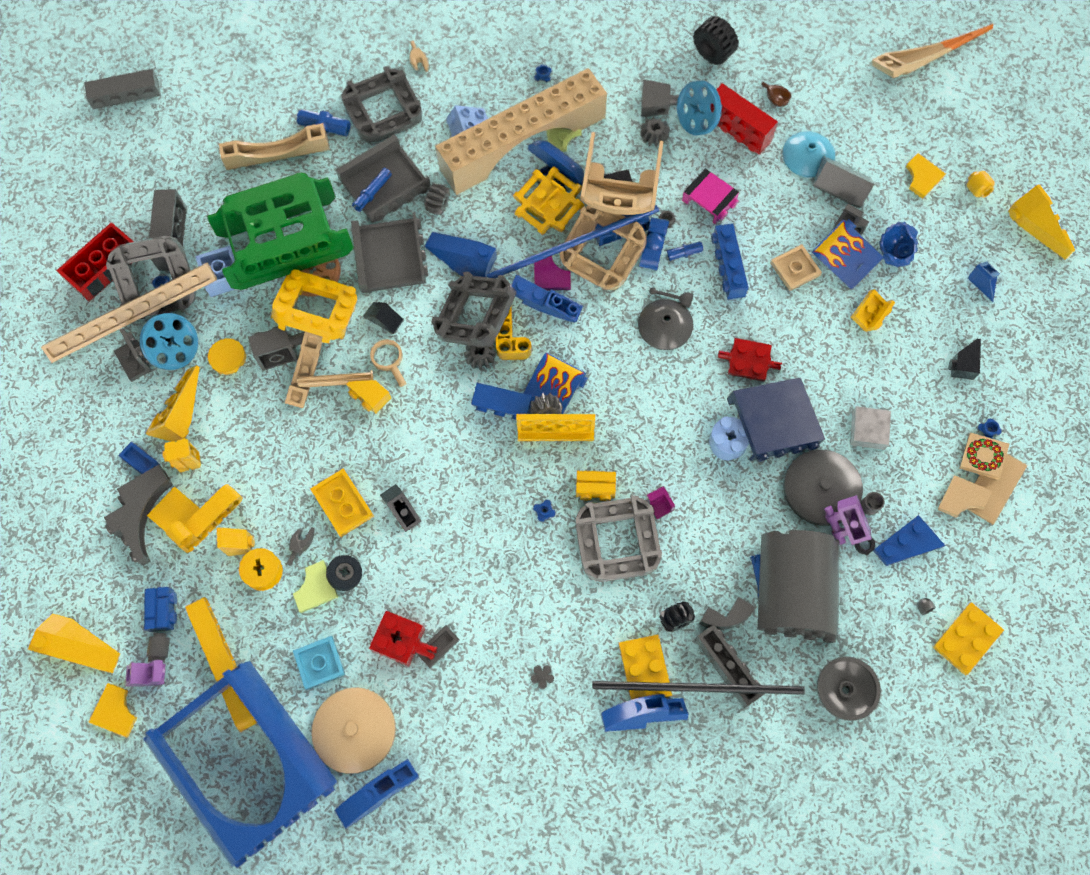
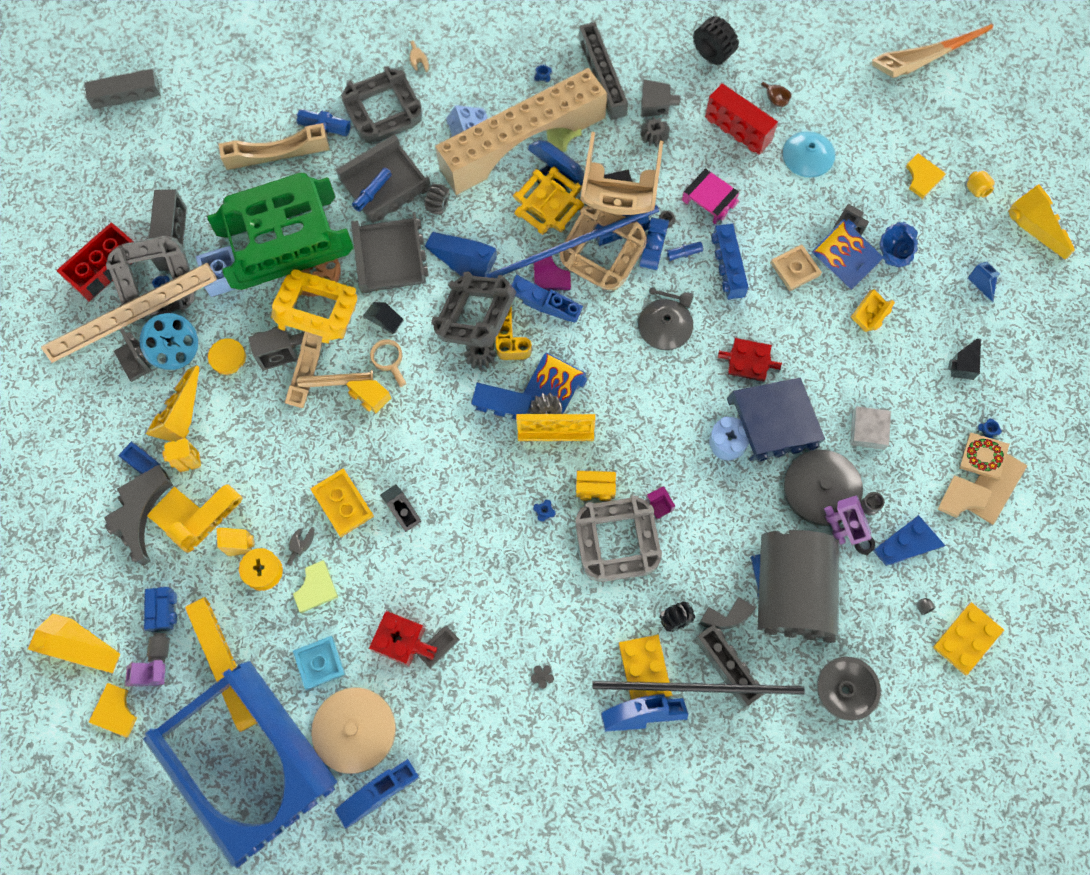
black bush [326,555,362,591] -> none
dark azure wedge [677,80,722,136] -> none
dark grey slope [813,156,875,208] -> none
none -> dark grey brick [579,22,628,120]

